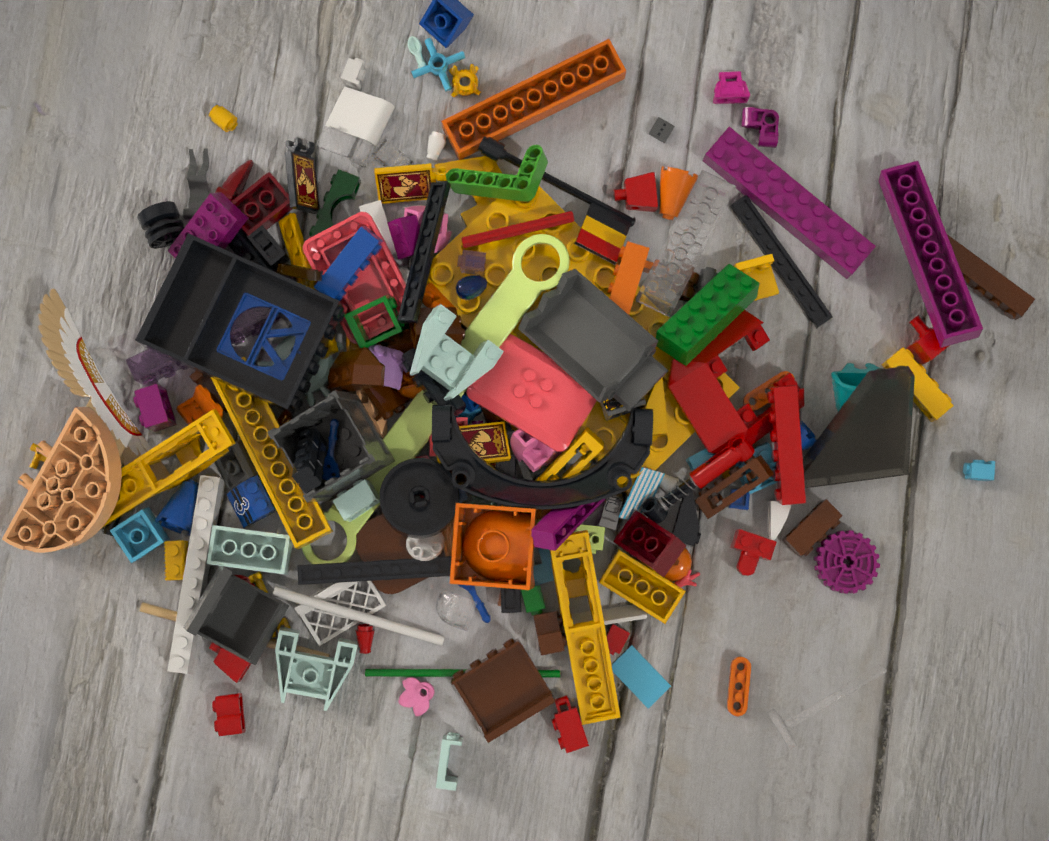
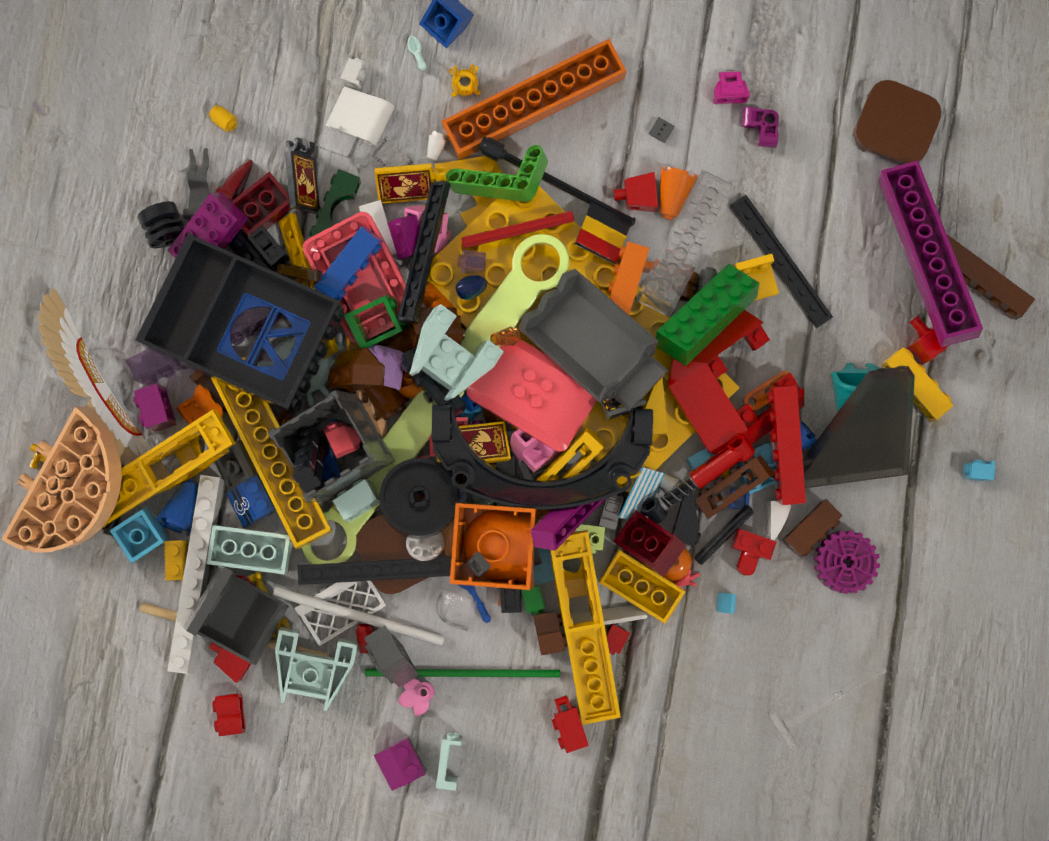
medium azure bar [411,38,466,92] -> none
reddish brown panel [451,638,556,743] -> none
medium azure sticker [612,645,671,709] -> none
magenta brick [702,126,876,279] -> none
orange plate [727,657,751,716] -> none
none -> coral slope [323,421,362,458]
none -> dark grey brick [365,625,419,688]
none -> magenta slope [374,736,427,791]
none -> dark grey tile [466,551,491,578]
none -> clear orange cone [490,326,520,346]
none -> black axle [694,505,754,565]
none -> medium azure slope [717,593,736,614]
none -> reddish brown tile [852,80,942,165]

